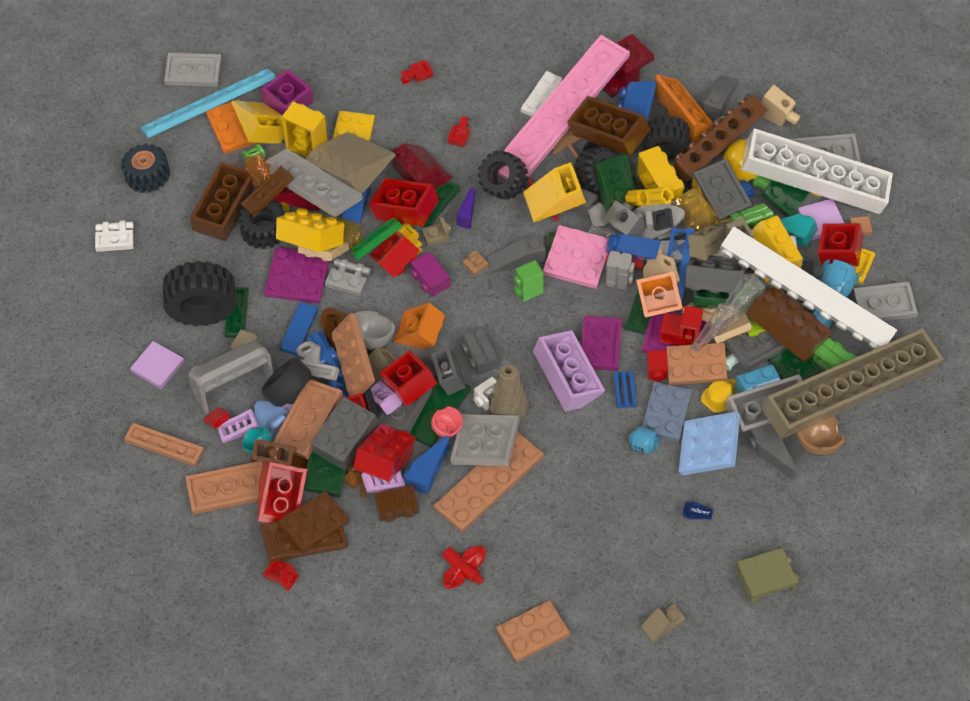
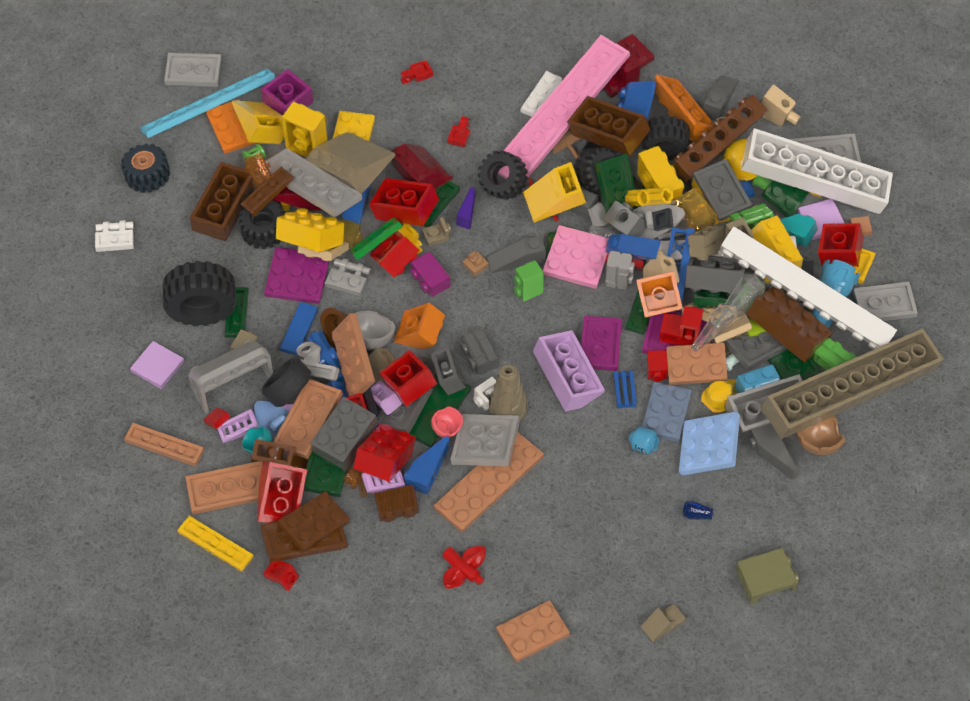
none -> yellow tile [177,515,254,572]

